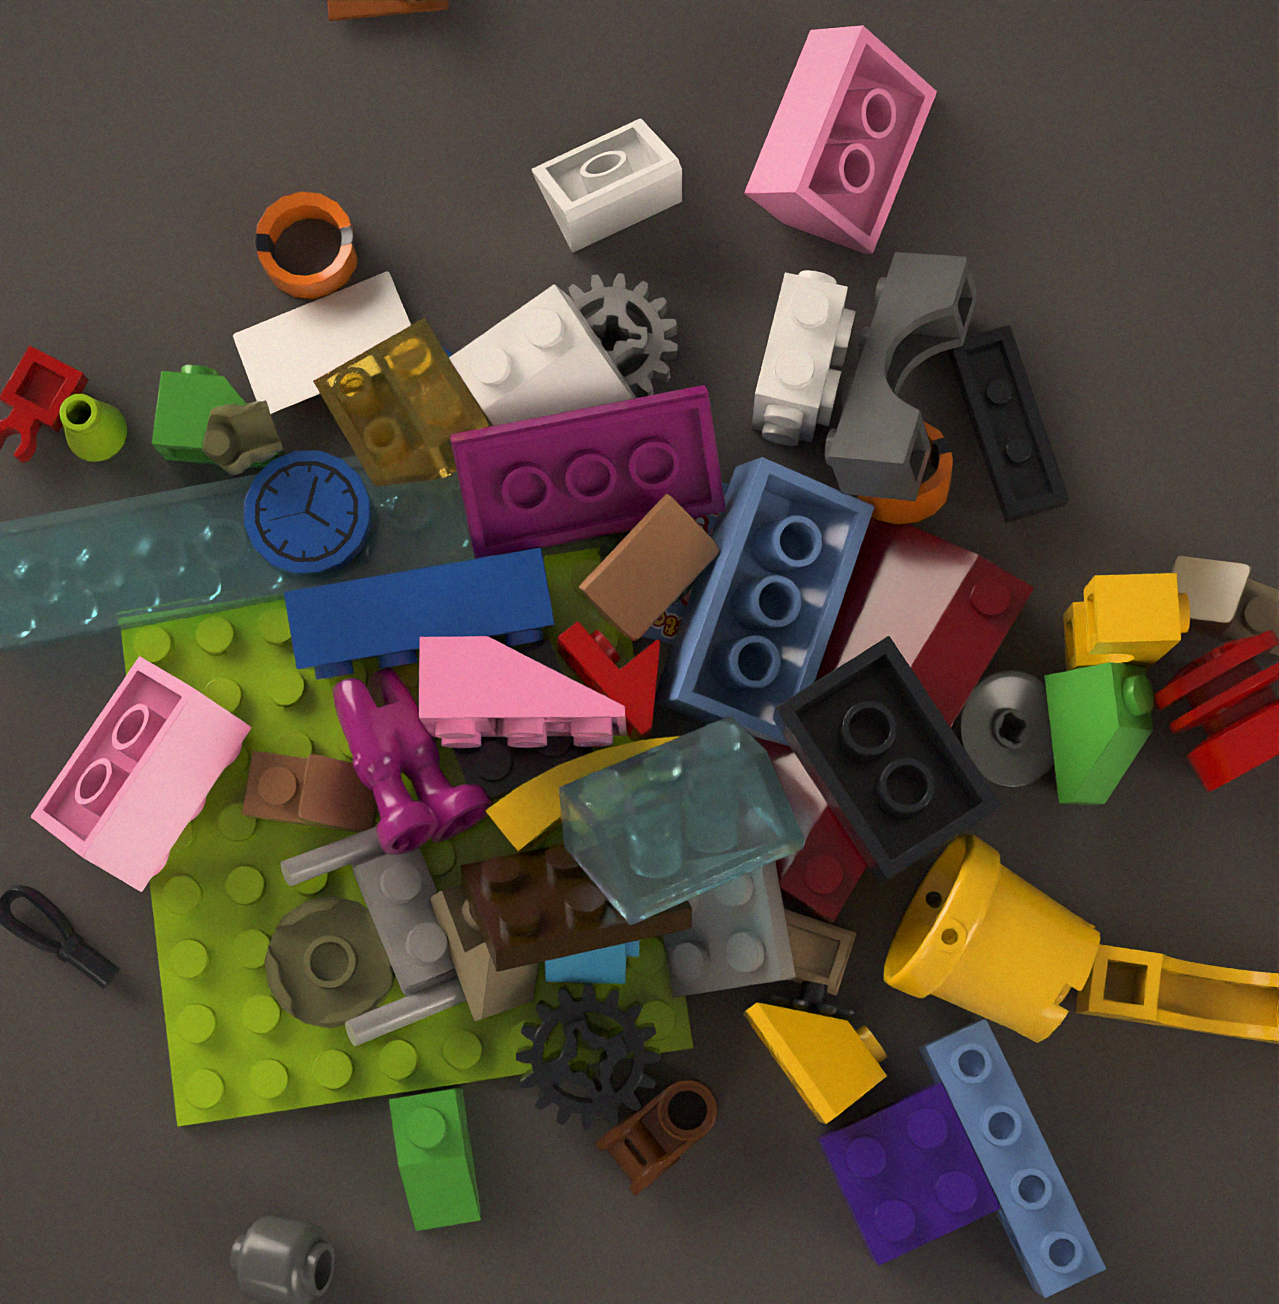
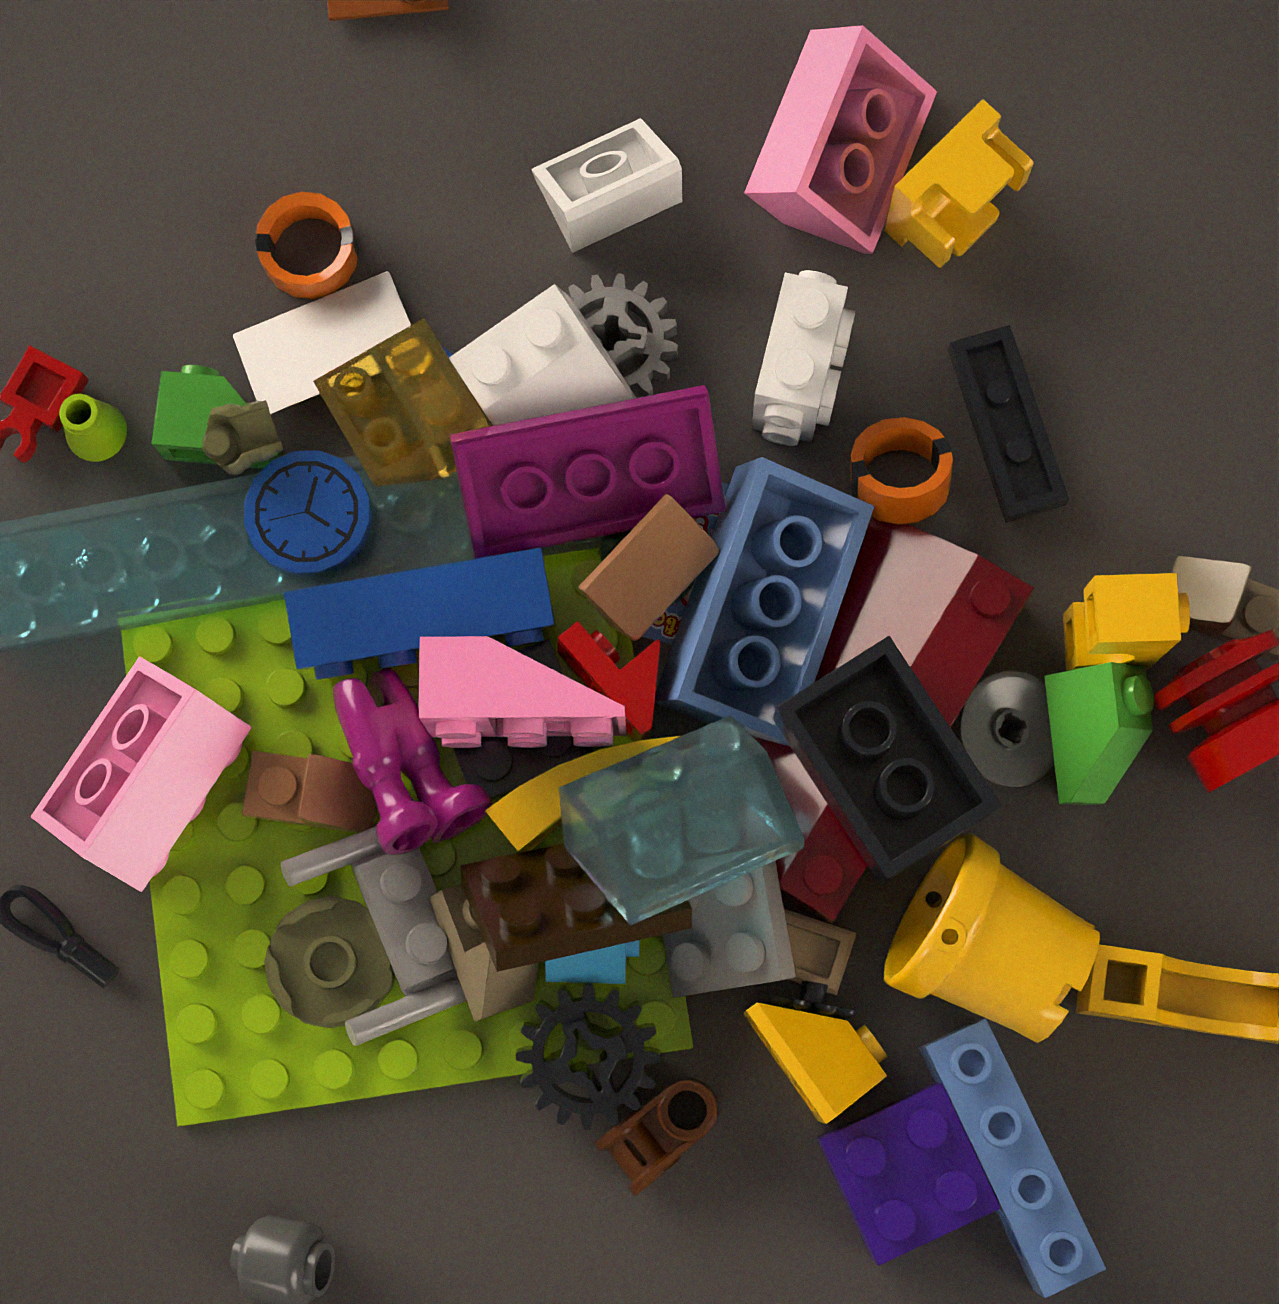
bright green slope [389,1088,482,1231] -> none
dark grey arch [825,252,978,501] -> none
none -> yellow panel [884,99,1034,268]

